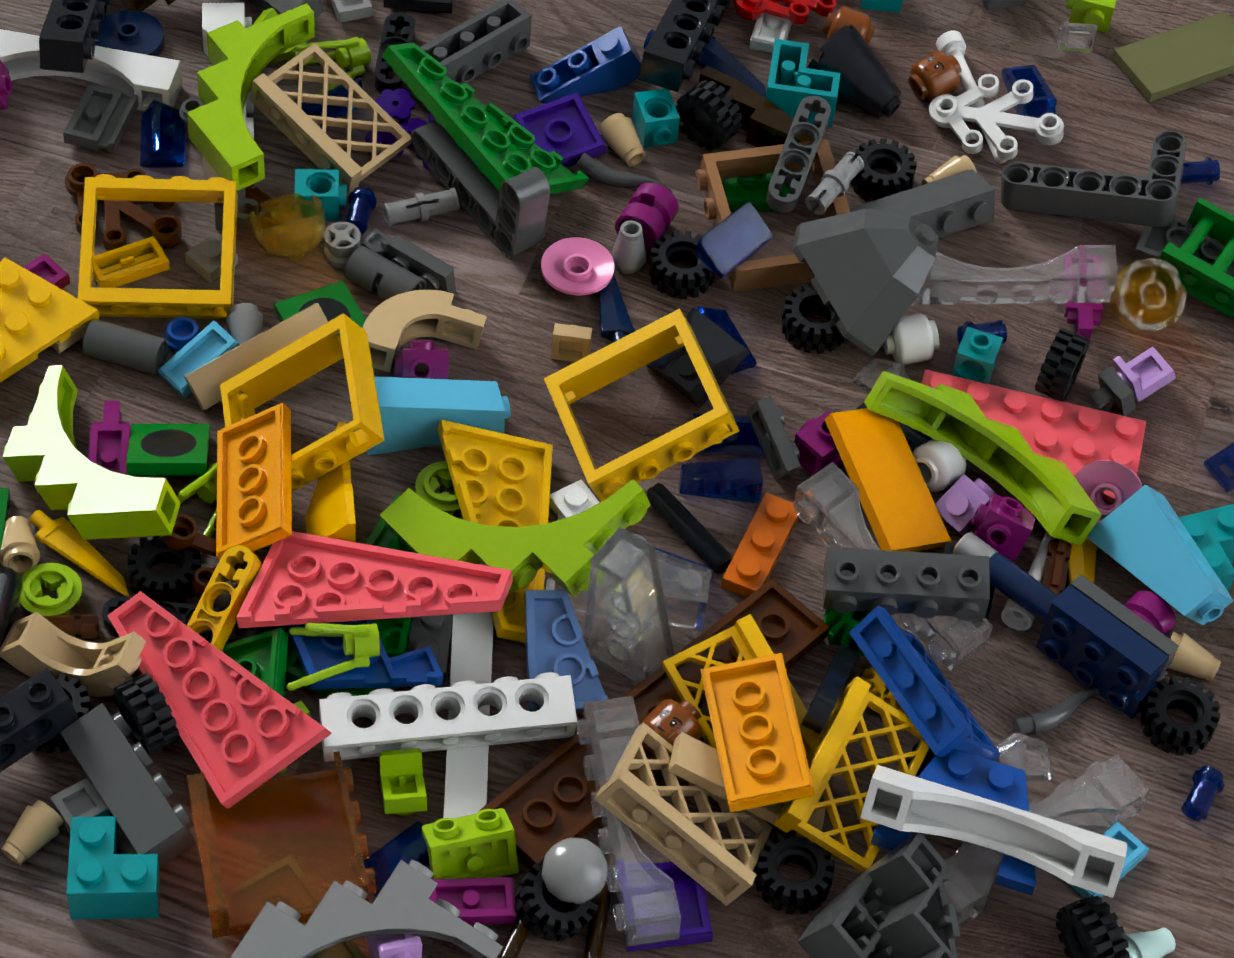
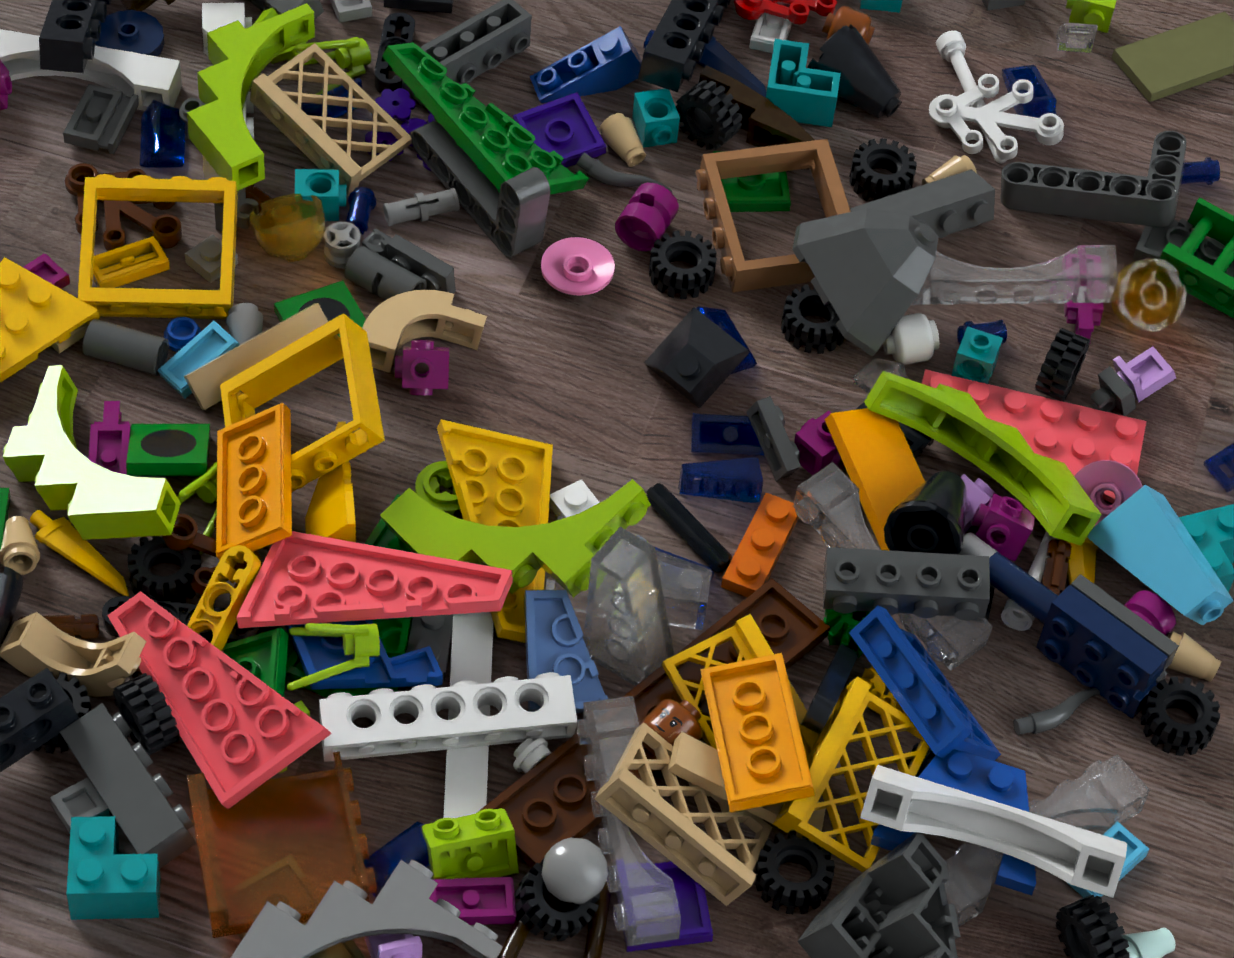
tan cone [1,800,64,866] -> none
lime gear [19,563,83,616] -> none
medium azure slope [367,376,511,456] -> none
lime bracket [379,748,427,815] -> none
yellow window [544,308,740,502] -> none
tan plate [551,323,592,362] -> none
dark blue bar [598,275,635,343] -> none
light grey cone [611,220,647,274] -> none
clear blue slope [695,202,773,278] -> none
dark grey beam [766,96,831,213] -> none
light grey pin [805,151,865,215] -> none
dark orange head [908,51,962,102] -> none
white head [913,439,967,492] -> none
clear slope [997,732,1053,781] -> none
clear blue pin [1181,766,1225,821] -> none
none -> white plate [513,737,552,774]
none -> black cone [884,471,967,555]

